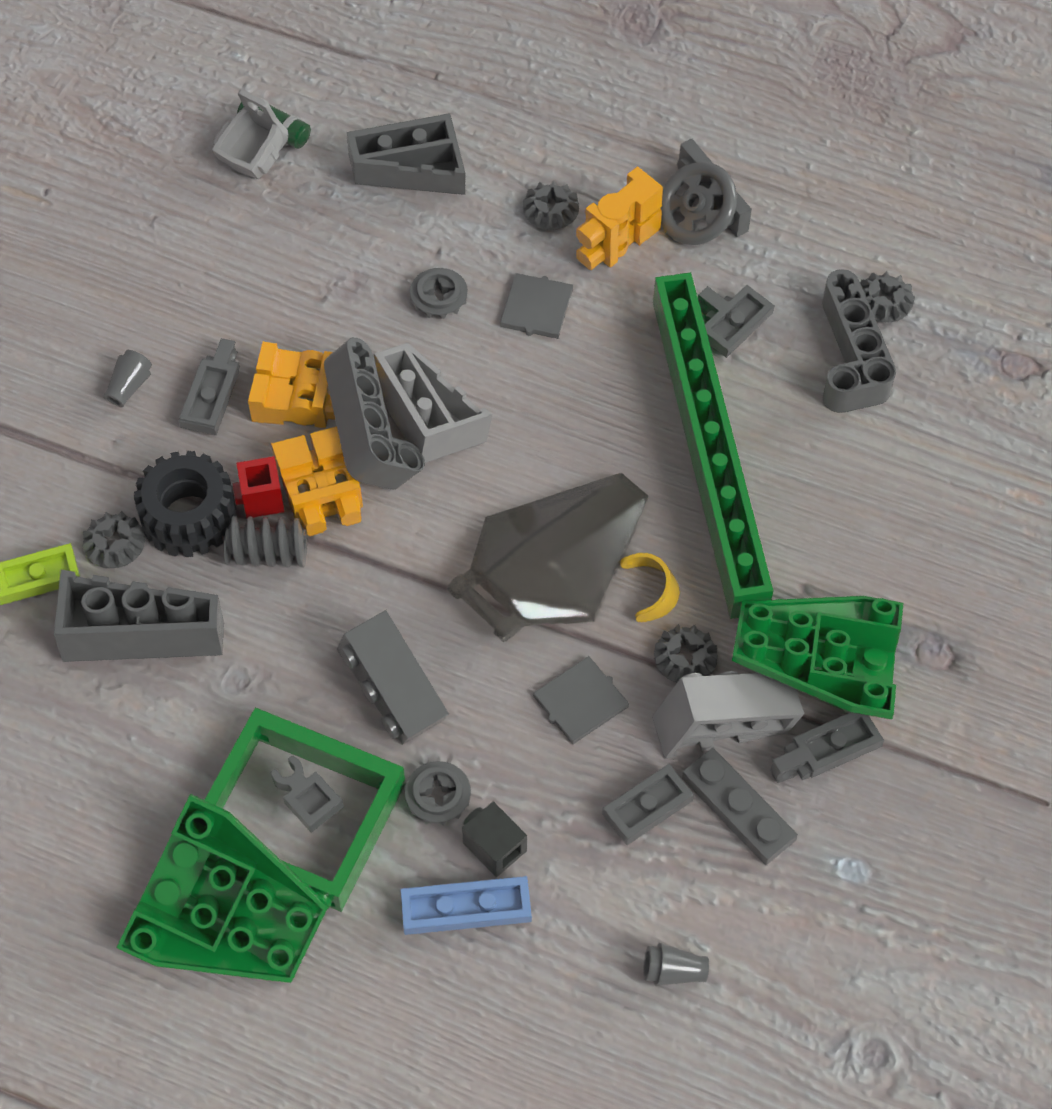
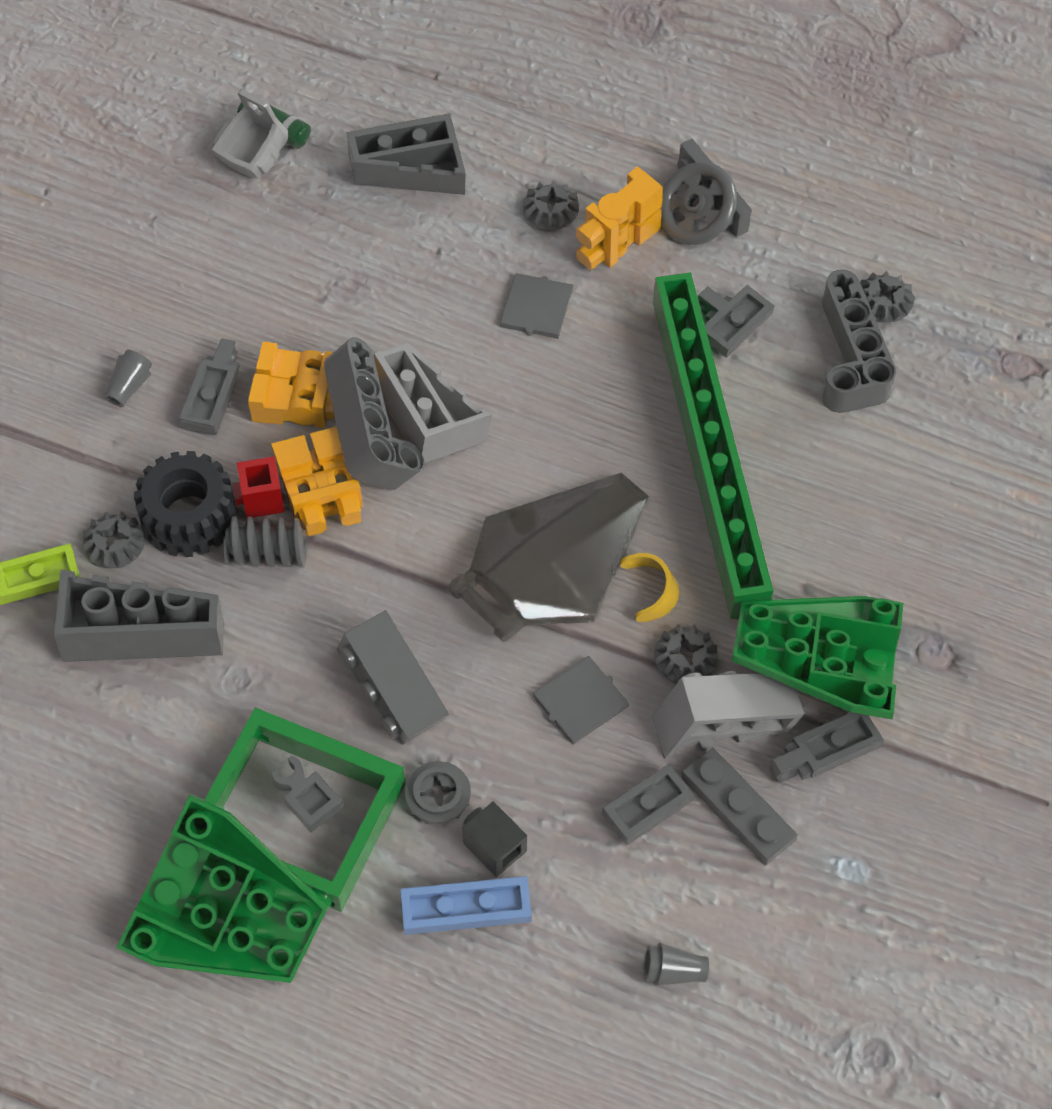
dark grey gear [410,268,468,319] -> none

